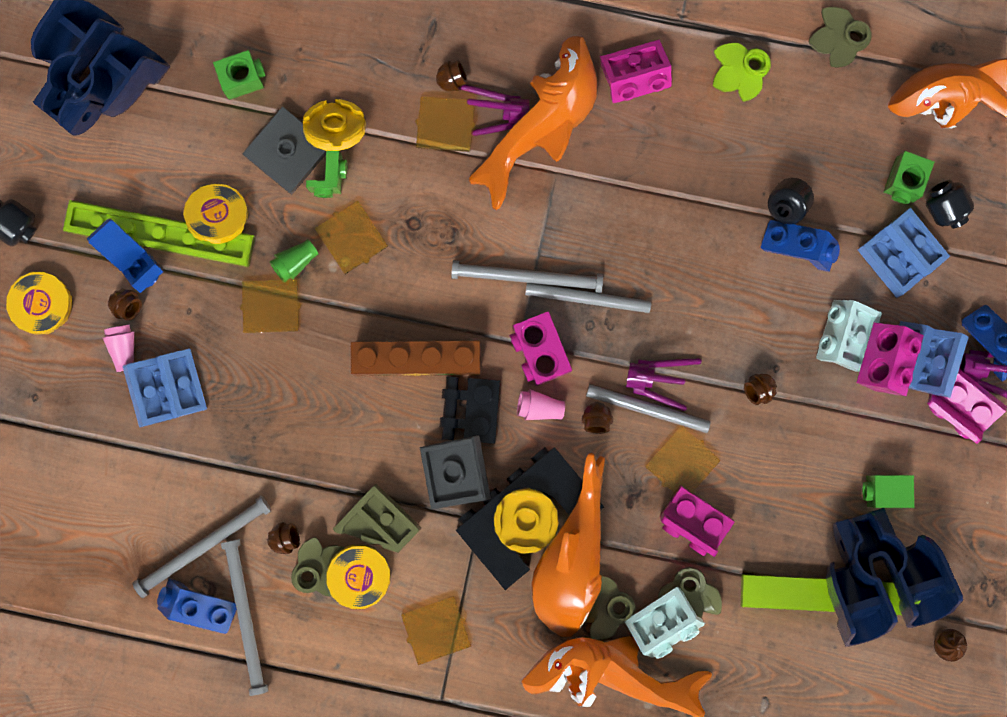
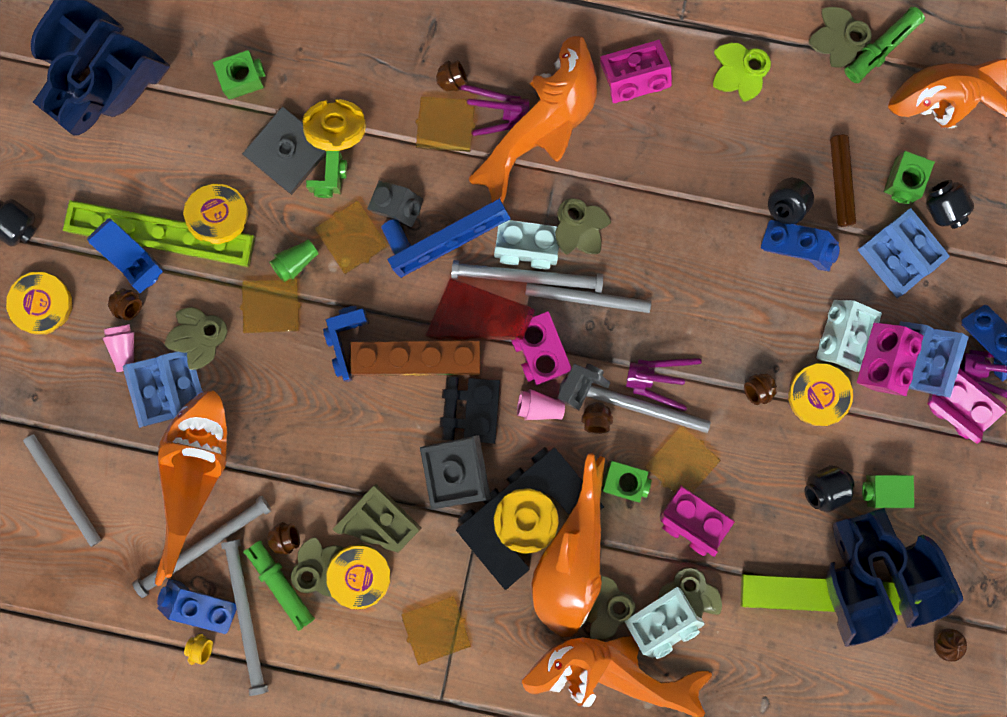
none -> light grey bar [23,434,102,547]
none -> orange piece [155,390,227,586]
none -> olive plate [164,307,228,370]
none -> yellow plate [184,633,213,665]
none -> bright green pin [243,540,315,631]
none -> blue bracket [323,306,369,382]
none -> dark grey bracket [367,181,423,227]
none -> blue piece [381,198,511,278]
none -> clear red wing [425,278,535,340]
none -> light aqua bracket [494,220,559,270]
none -> olive plate [555,198,611,255]
none -> dark grey bracket [558,364,610,411]
none -> bright green brick [601,461,652,503]
none -> yellow tile [788,363,853,426]
none -> black head [804,465,854,512]
none -> reddish brown axle [830,134,856,227]
none -> bright green pin [844,7,925,83]

